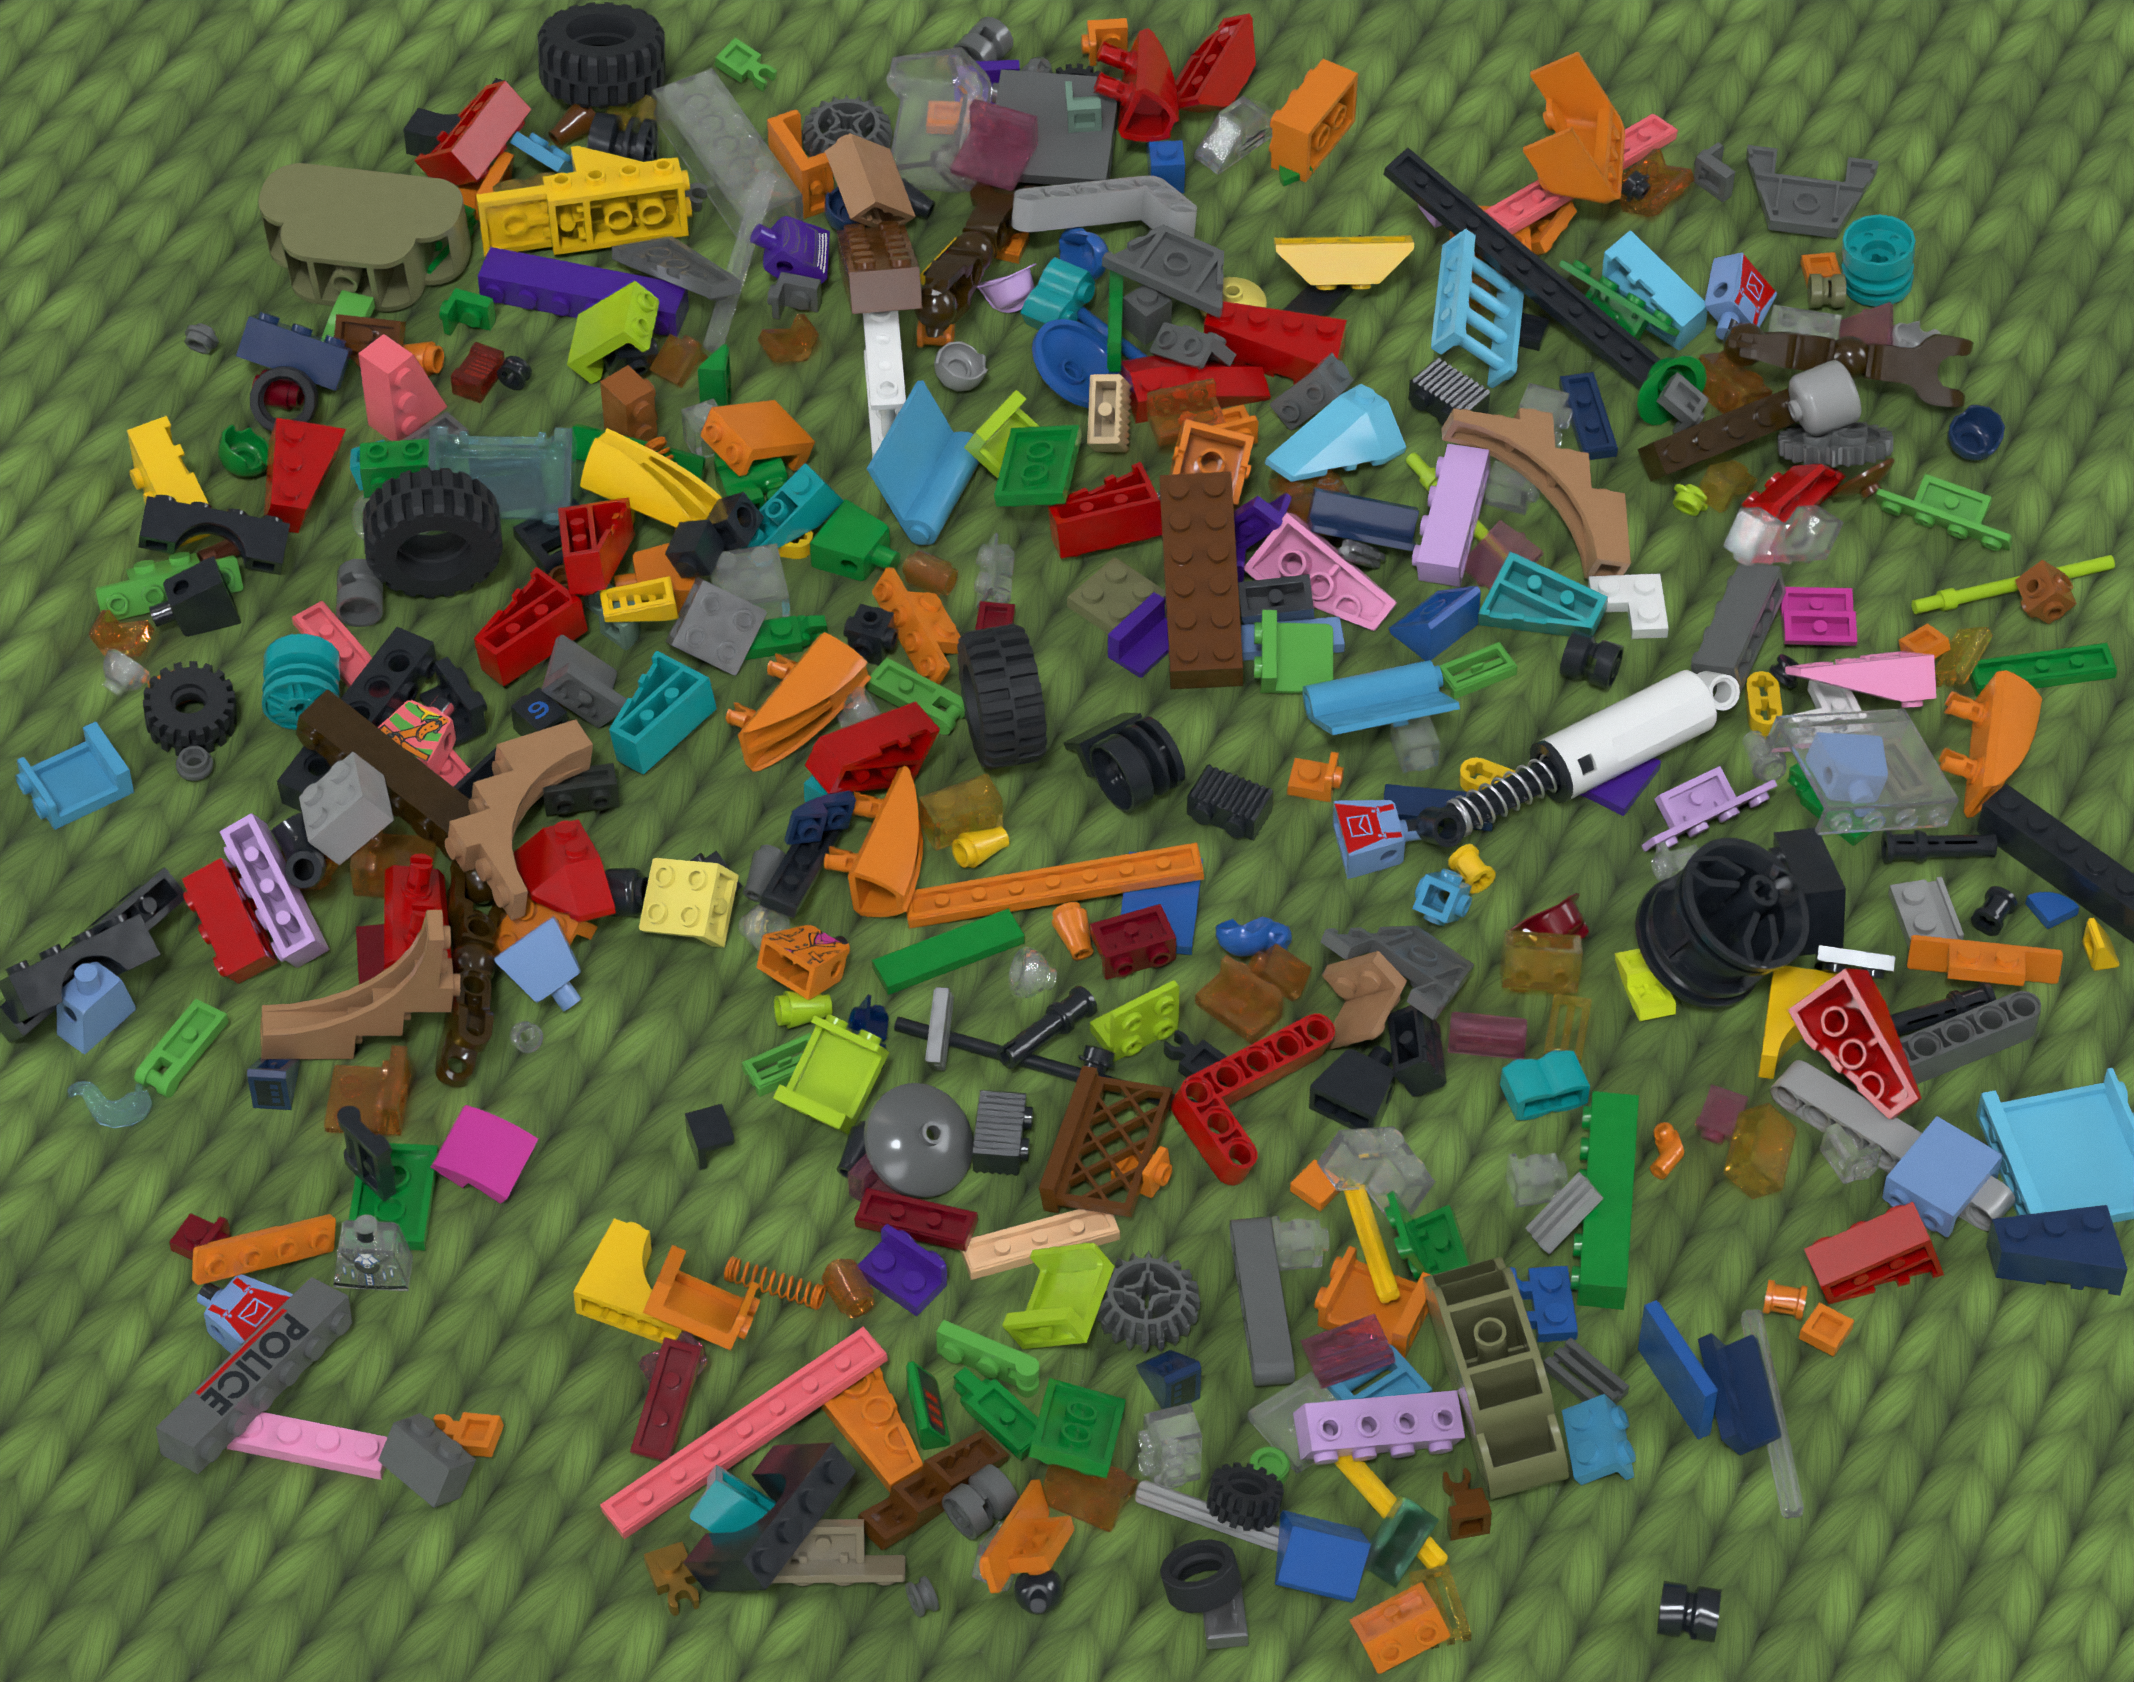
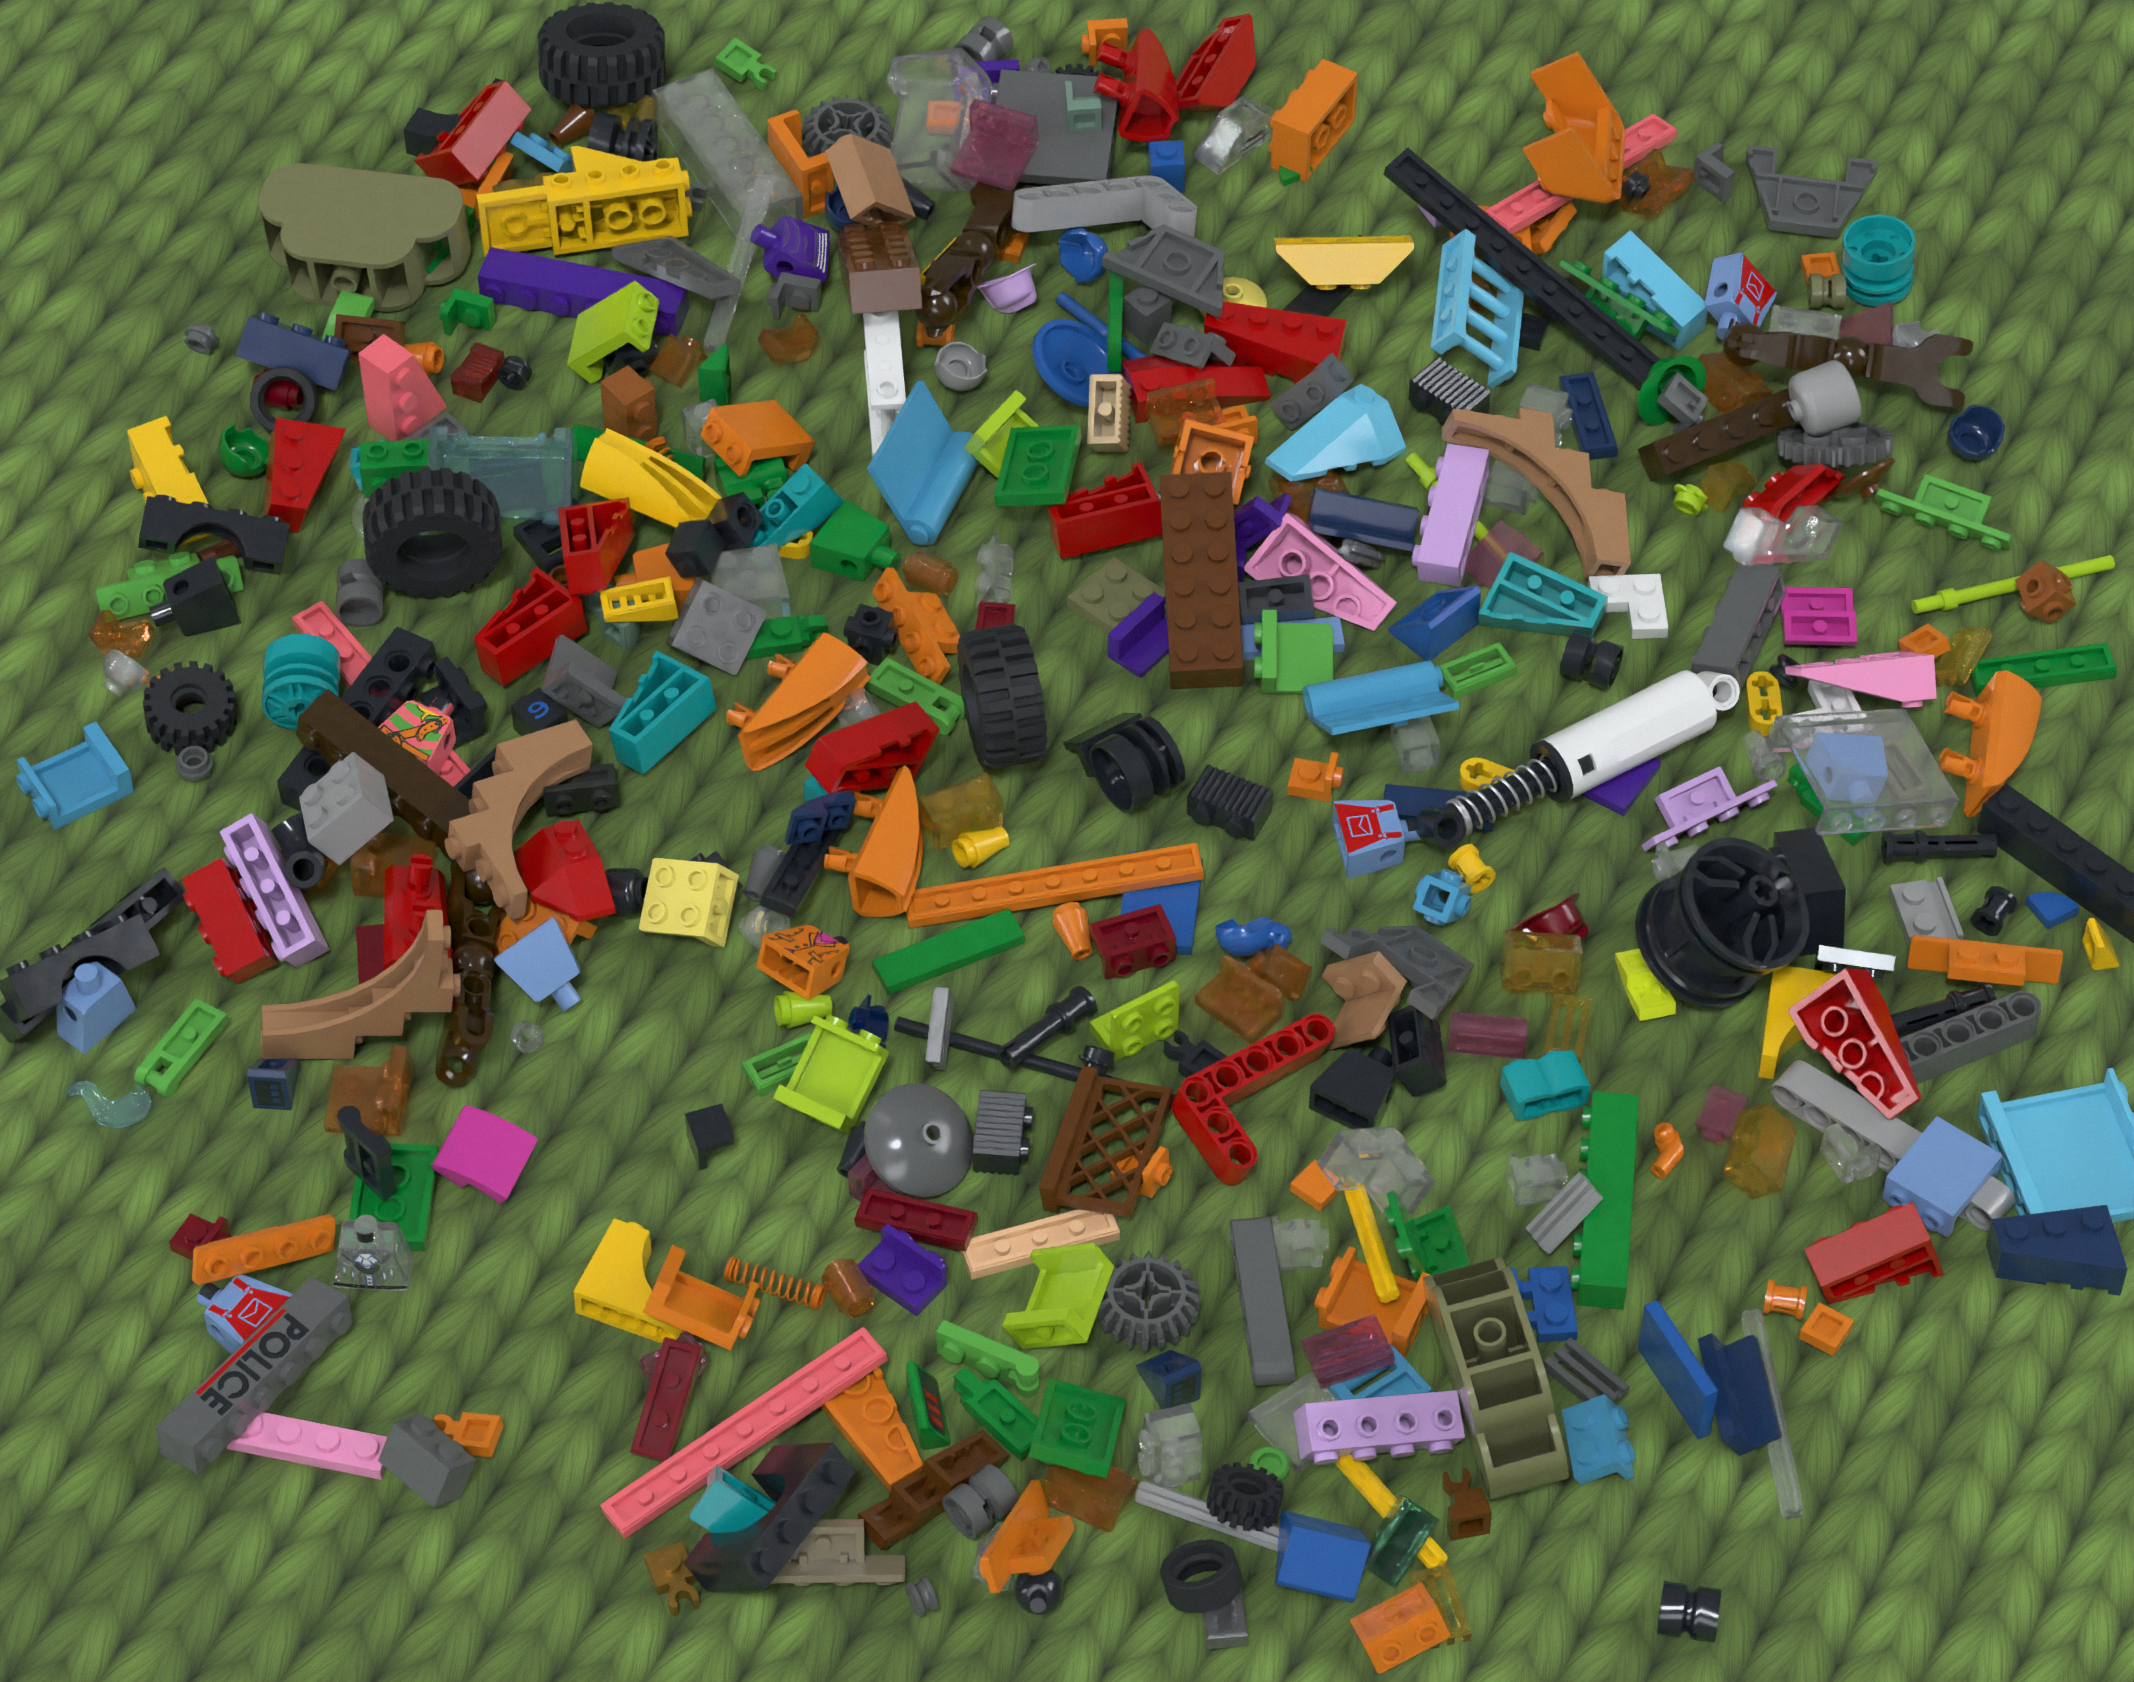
clear brick [1008,946,1057,999] -> none
teal brick [1020,257,1095,330] -> none

